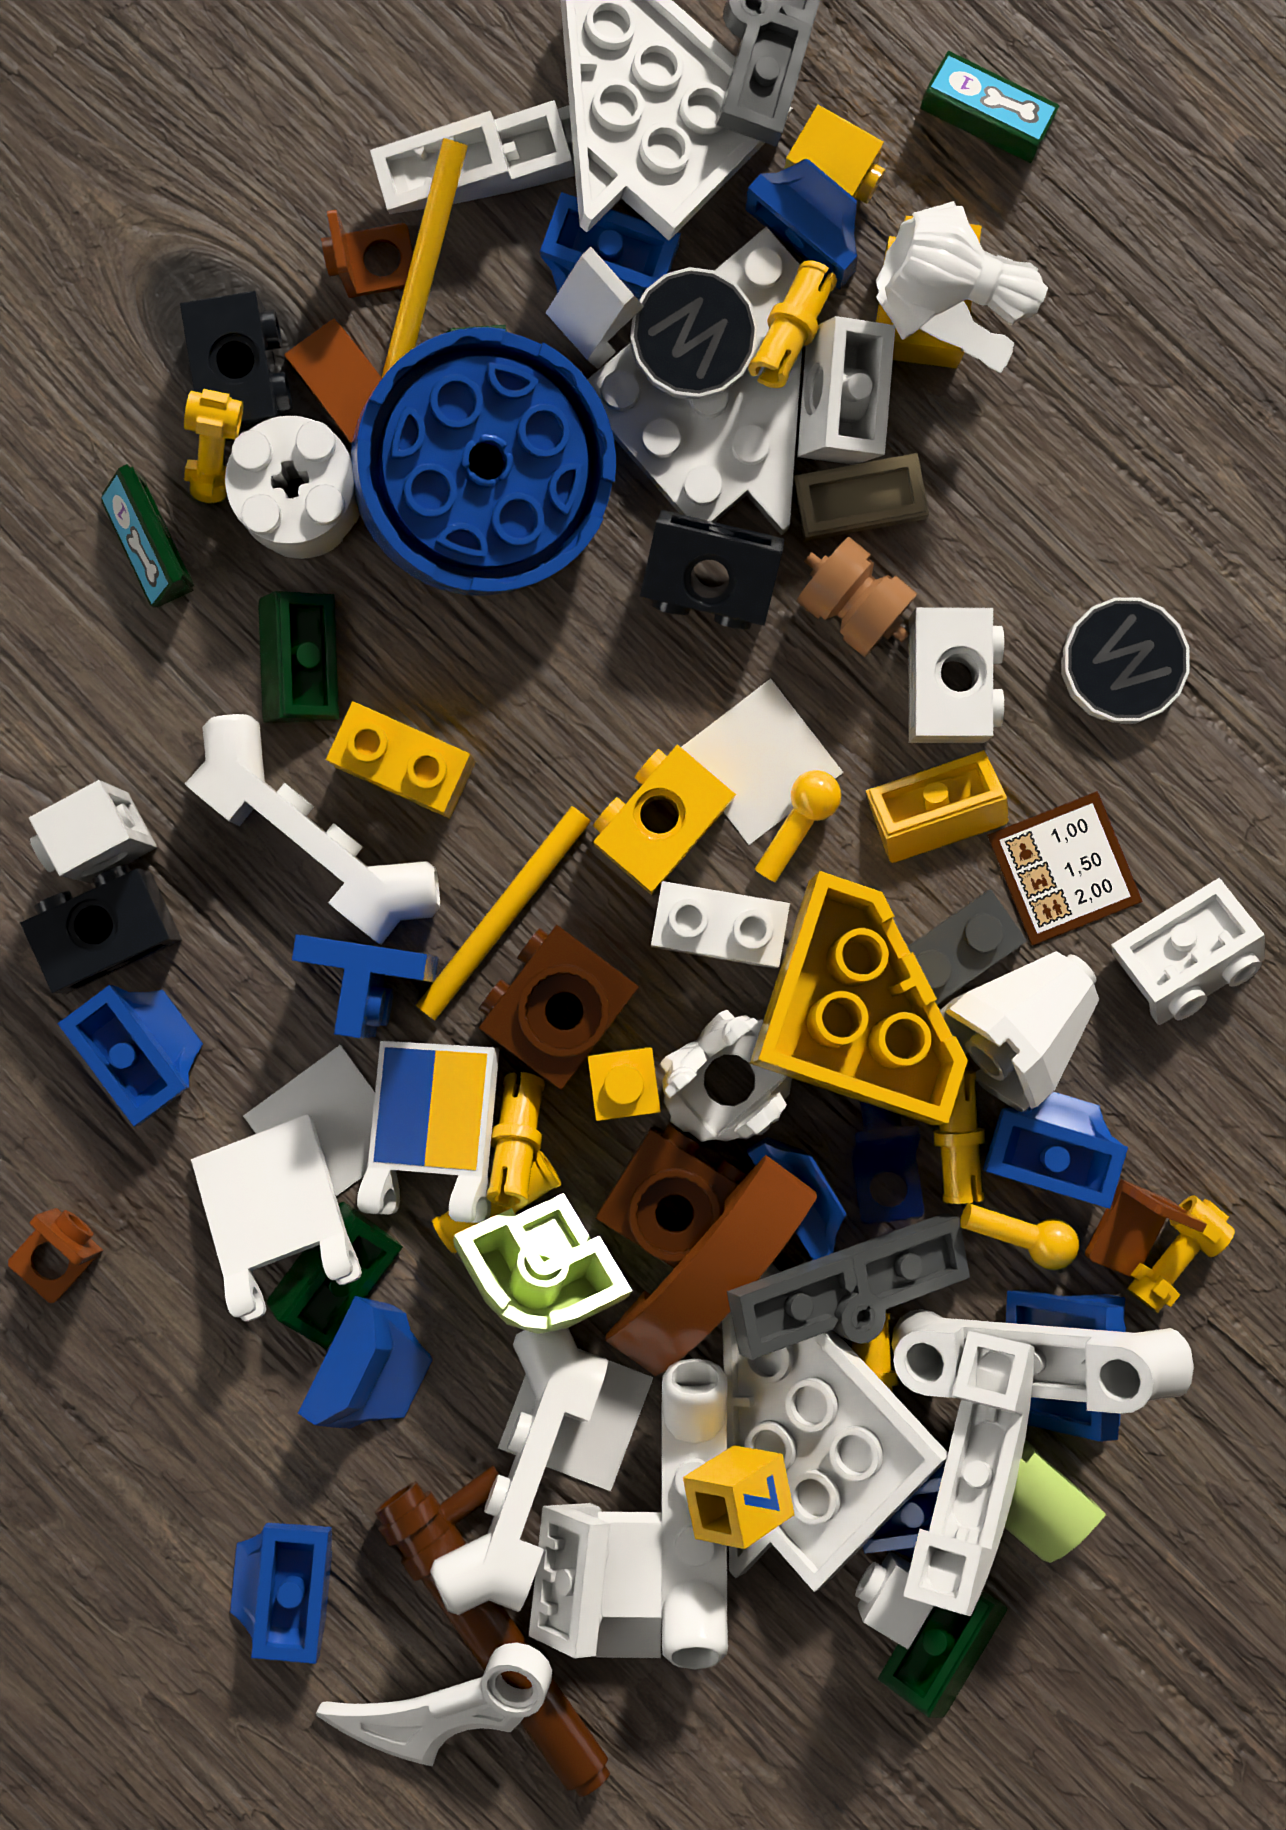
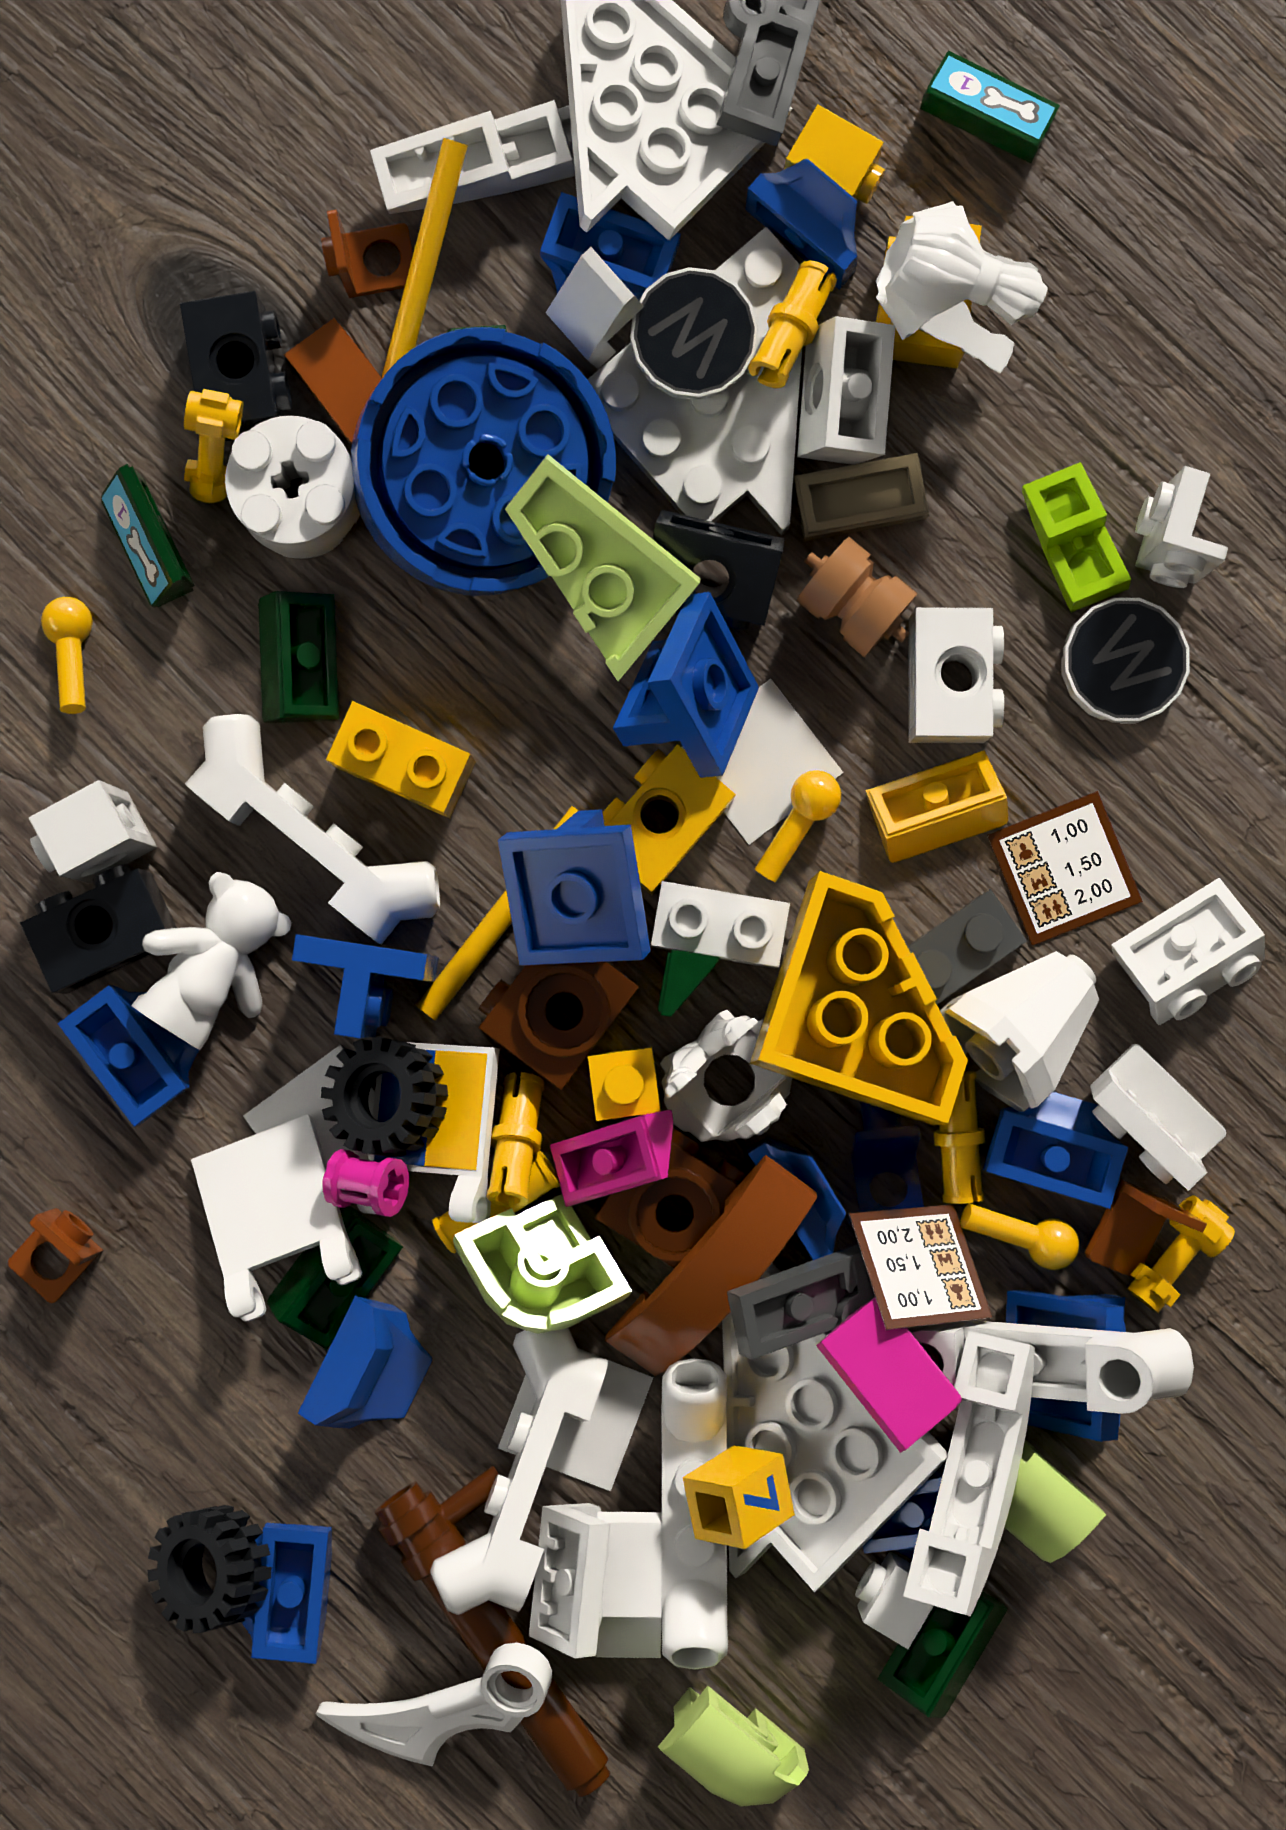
none -> yellow bar [41,597,93,714]
none -> white piece [131,872,292,1050]
none -> black tyre [147,1505,272,1633]
none -> black tyre [321,1037,448,1157]
none -> dark pink bush [322,1149,409,1217]
none -> blue bracket [498,809,651,965]
none -> yellowish green wing [505,454,700,681]
none -> dark pink slope [550,1110,673,1207]
none -> blue bracket [613,592,759,778]
none -> dark green slope [658,949,720,1017]
none -> yellowish green brick [658,1686,809,1806]
none -> dark pink slope [816,1297,962,1453]
none -> sticker [849,1204,992,1330]
none -> lime slope [1022,462,1131,612]
none -> white bracket [1090,1044,1226,1191]
none -> white bracket [1135,466,1228,588]

